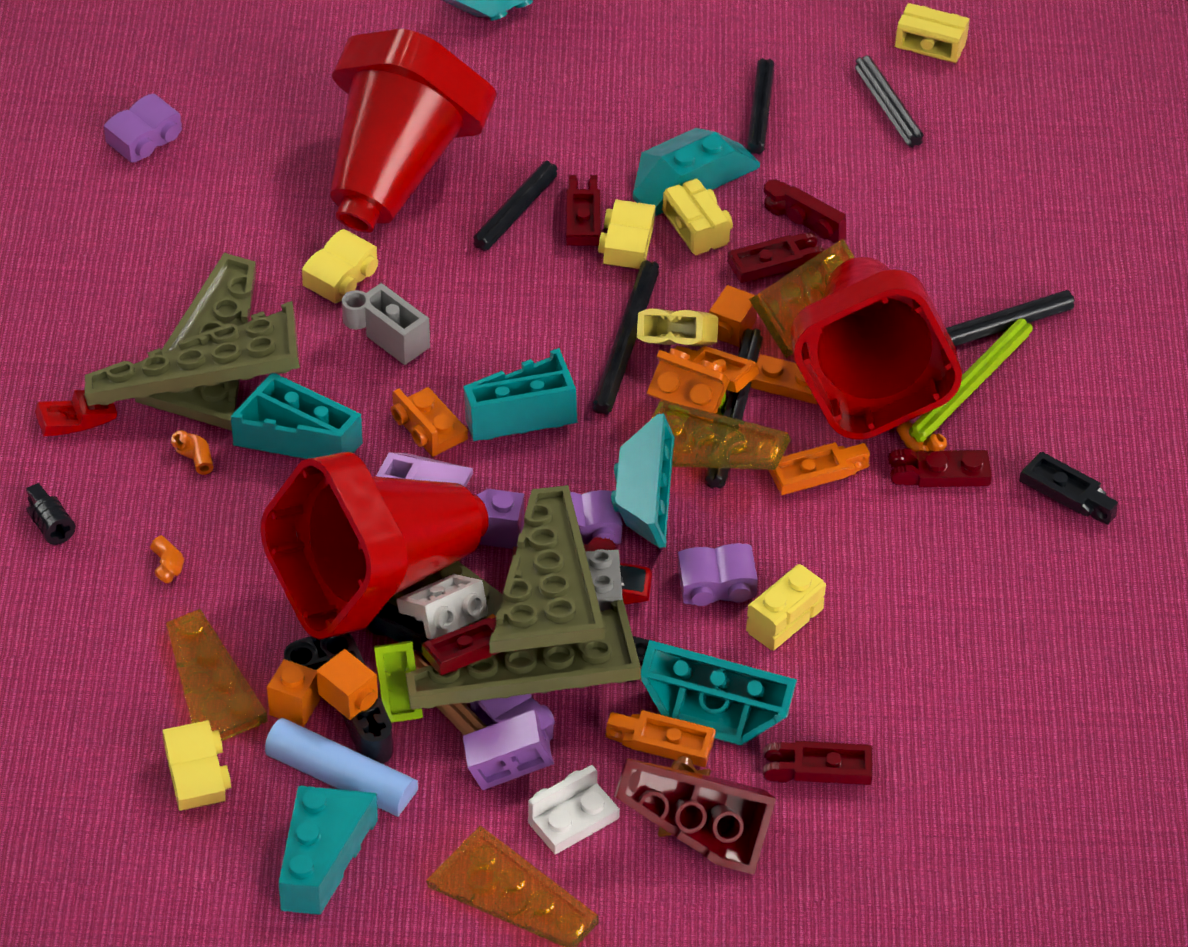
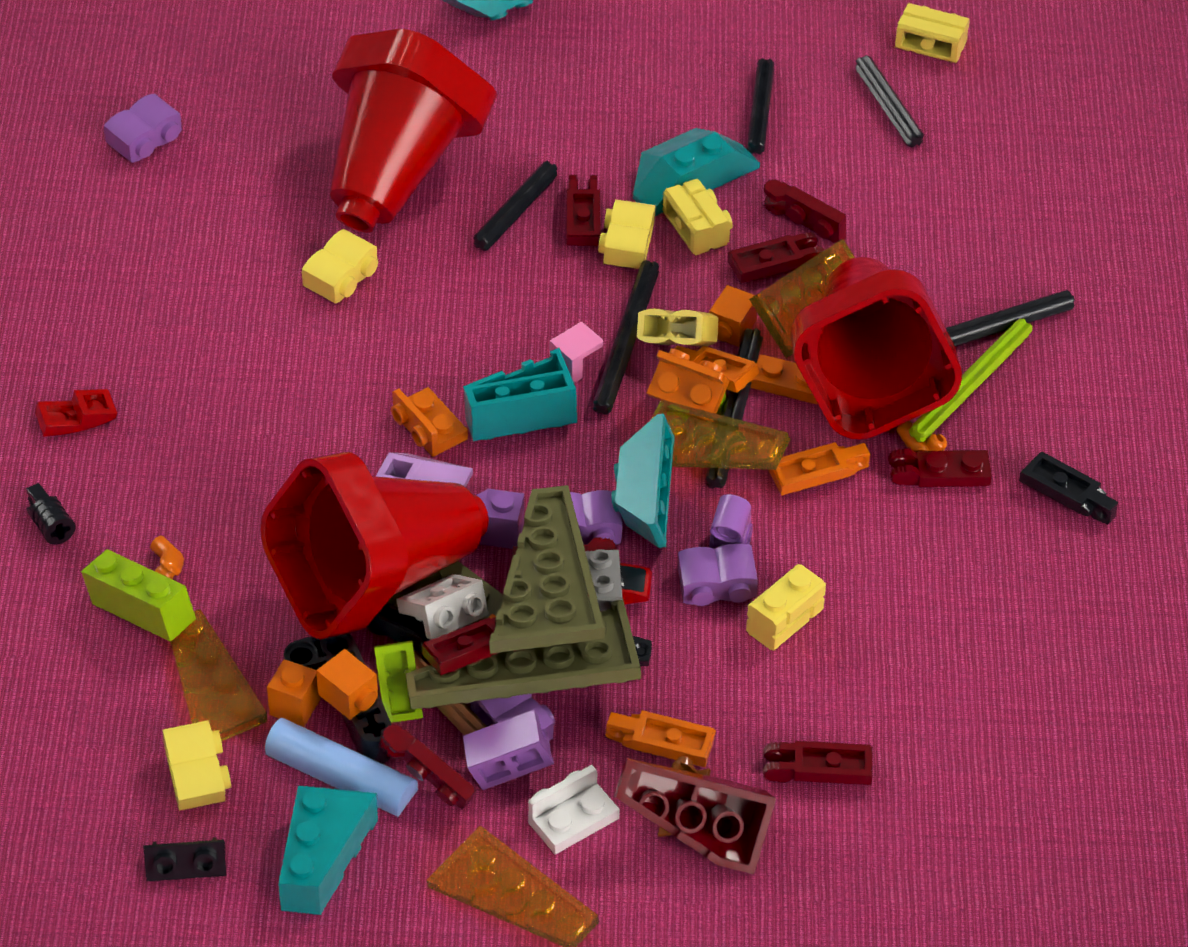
olive wing [85,301,300,406] -> none
olive wing [135,253,256,431] -> none
orange arm [171,430,214,475] -> none
teal wedge [231,373,363,459] -> none
light grey hinge [342,283,430,365] -> none
teal wedge [641,640,797,746] -> none
none -> lime brick [81,549,196,642]
none -> black hinge [143,837,227,882]
none -> dark red hinge [379,724,475,809]
none -> bright pink panel [549,321,603,383]
none -> medium lavender piece [709,494,753,549]

